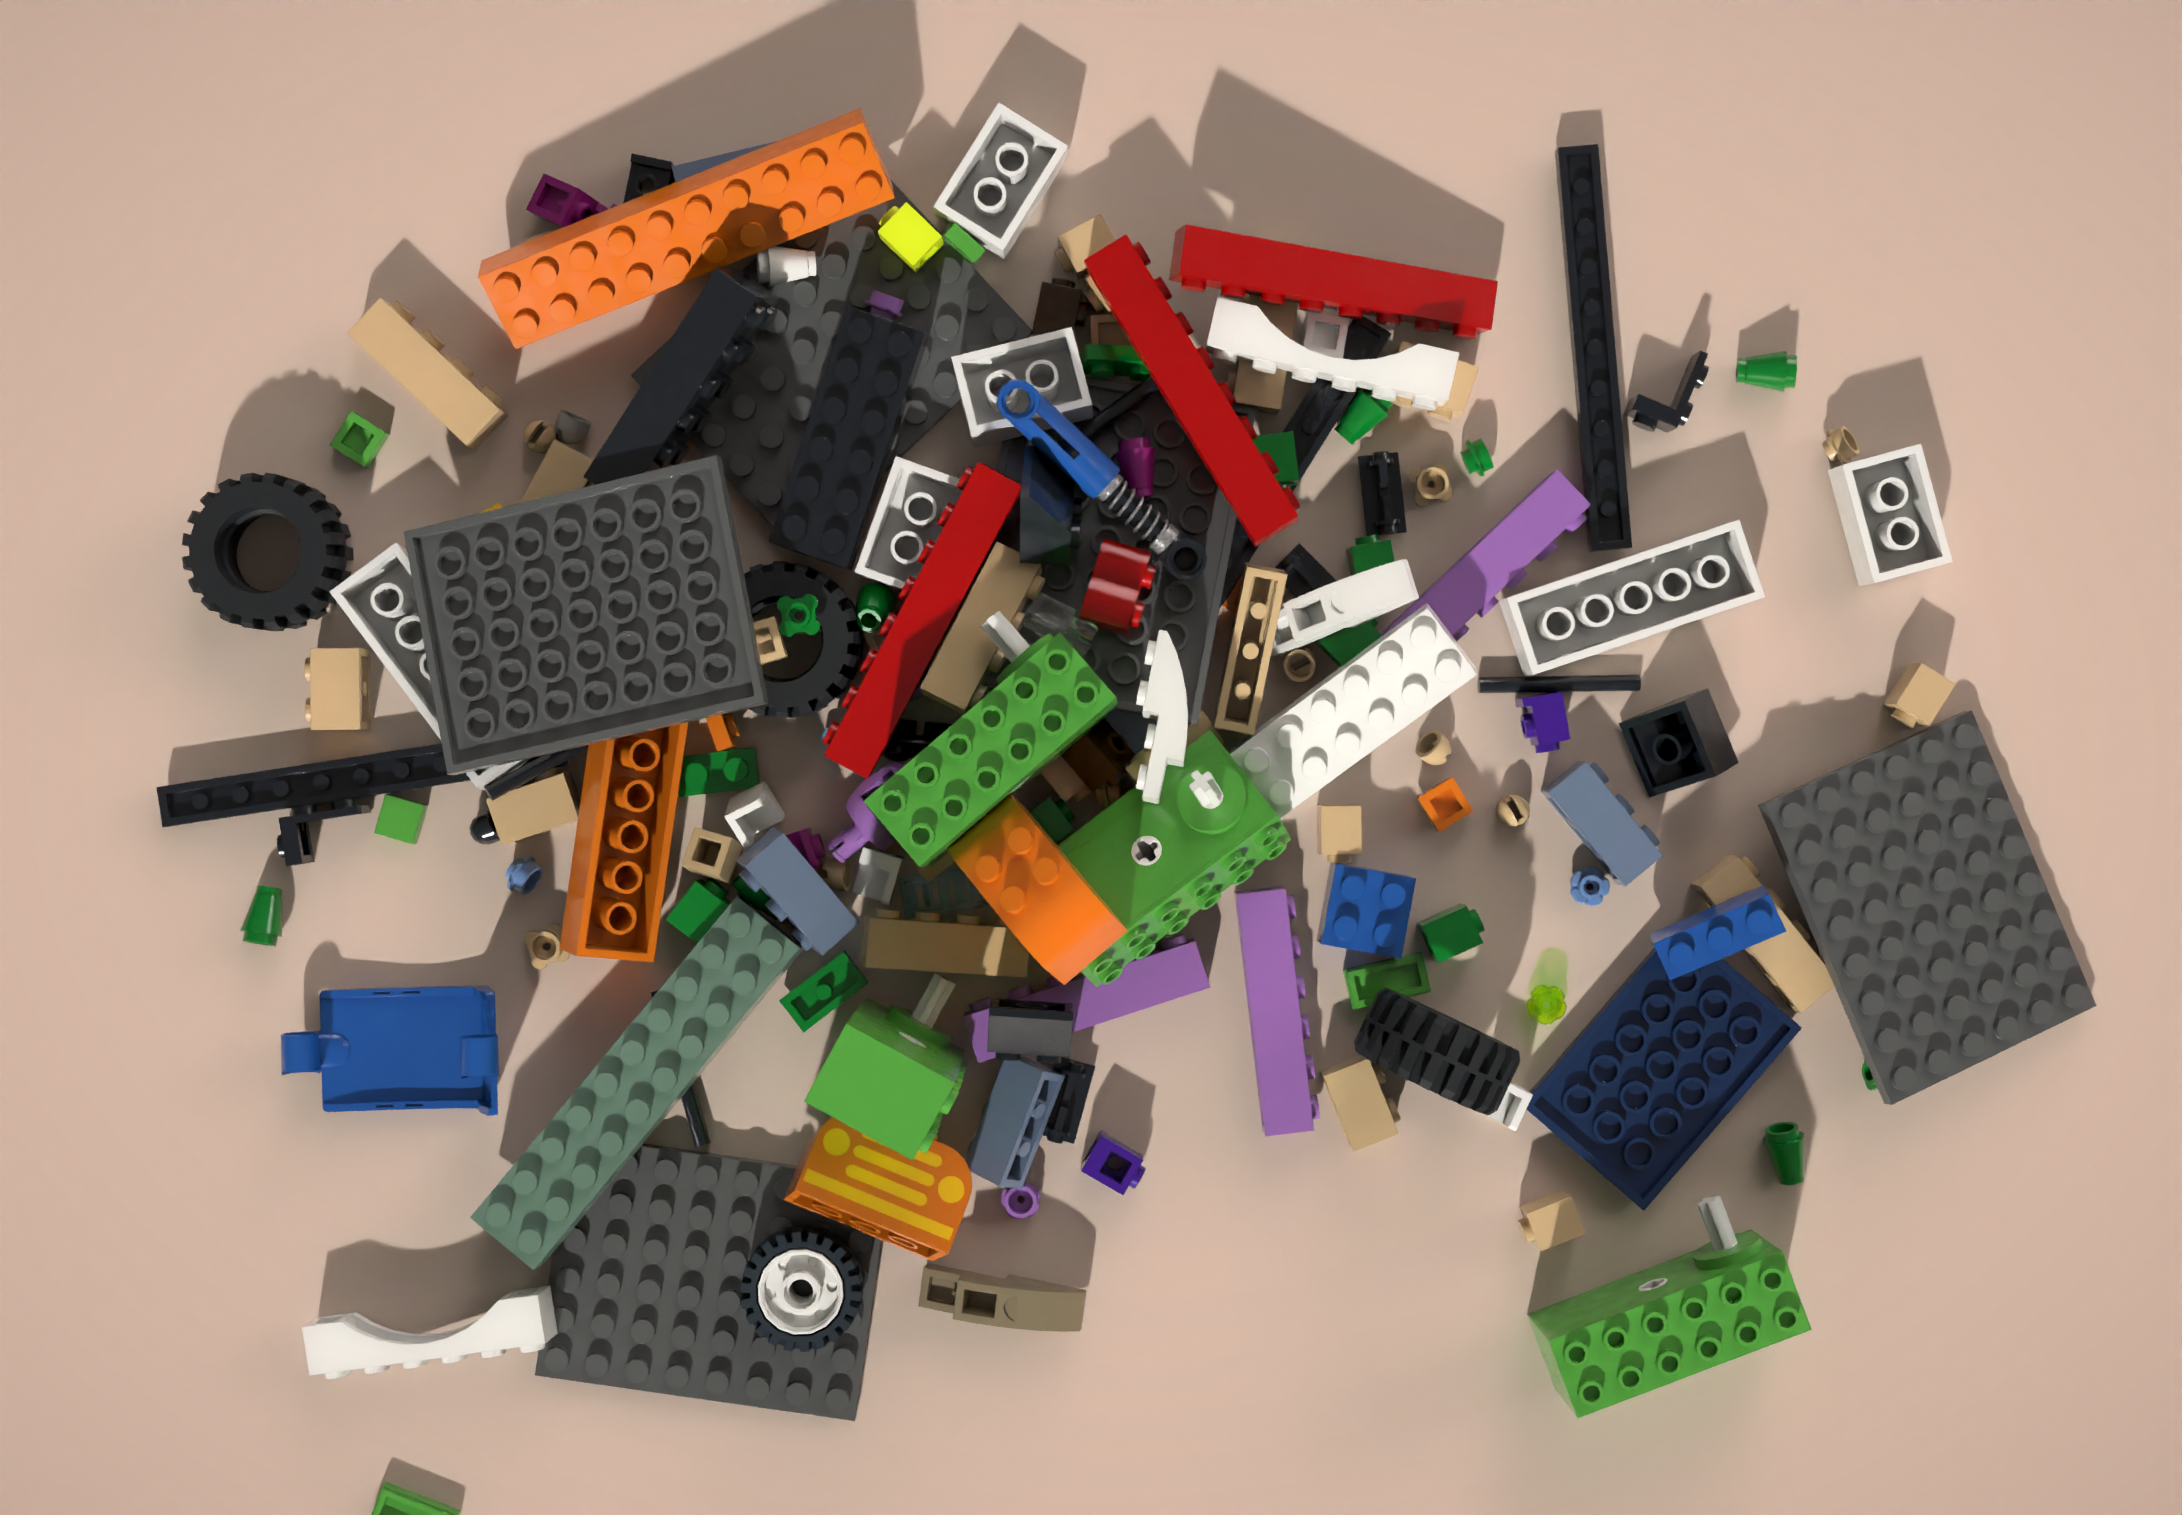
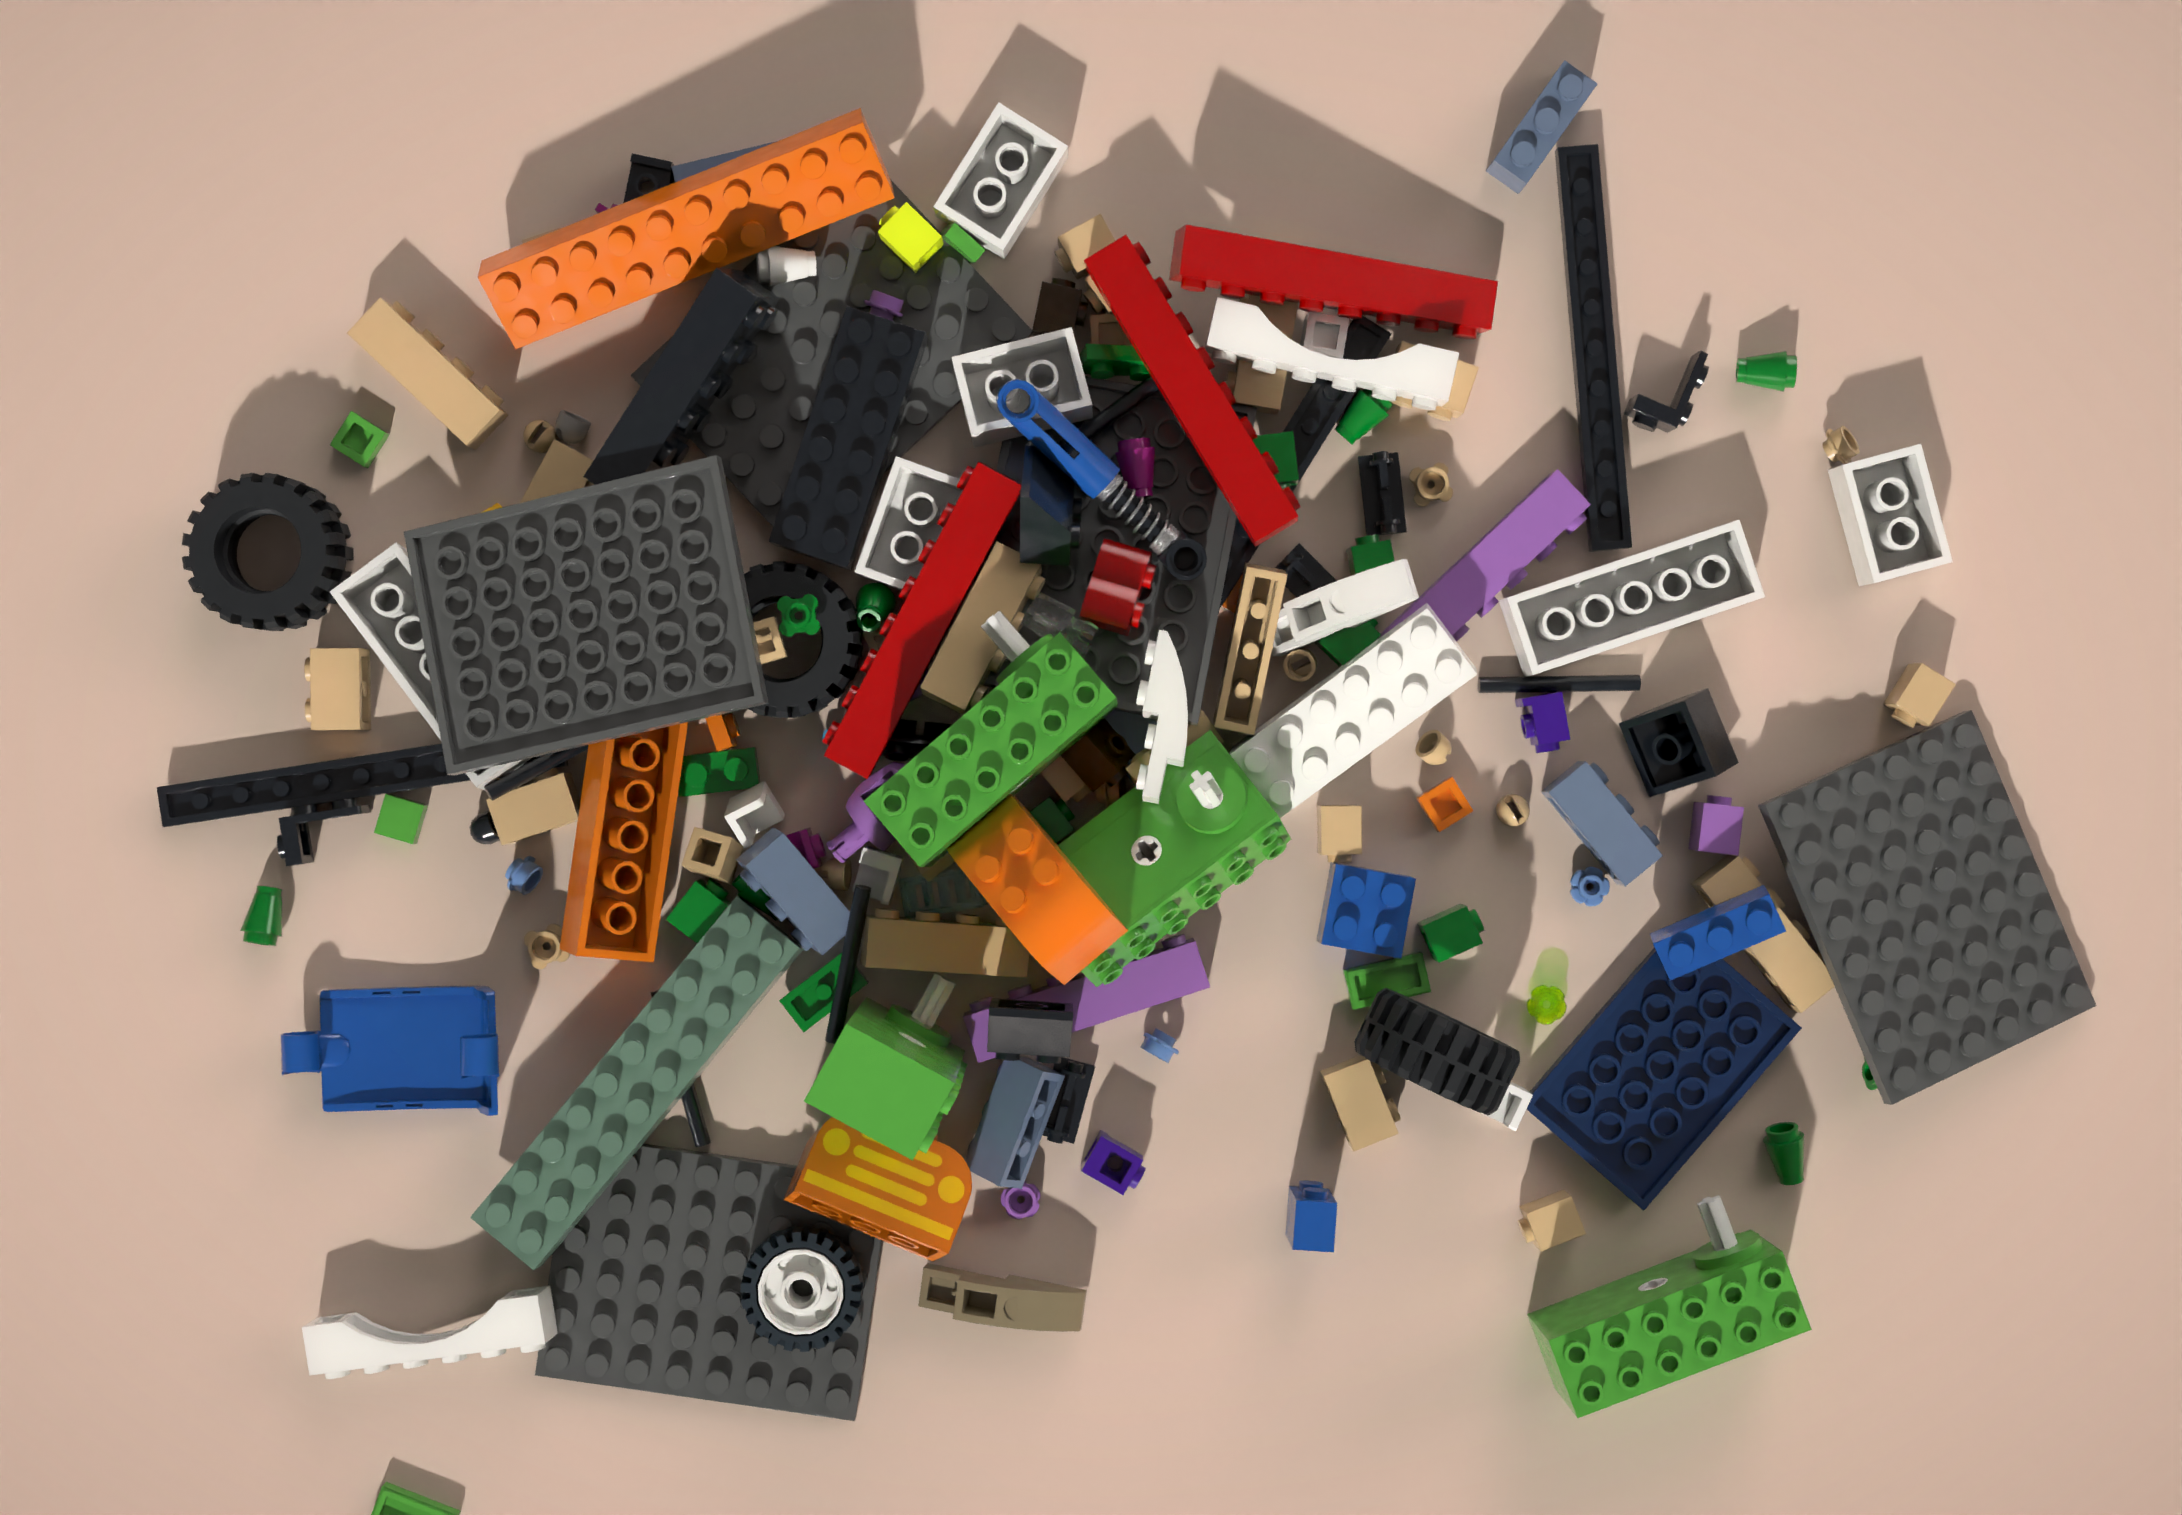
magenta bracket [526,173,600,228] -> none
medium lavender brick [1234,886,1320,1136] -> none
green plate [1460,438,1494,476] -> none
none -> black bar [825,885,871,1044]
none -> medium blue plate [1140,1028,1179,1063]
none -> blue brick [1285,1180,1337,1253]
none -> sand blue brick [1486,60,1597,194]
none -> medium lavender brick [1688,795,1744,856]

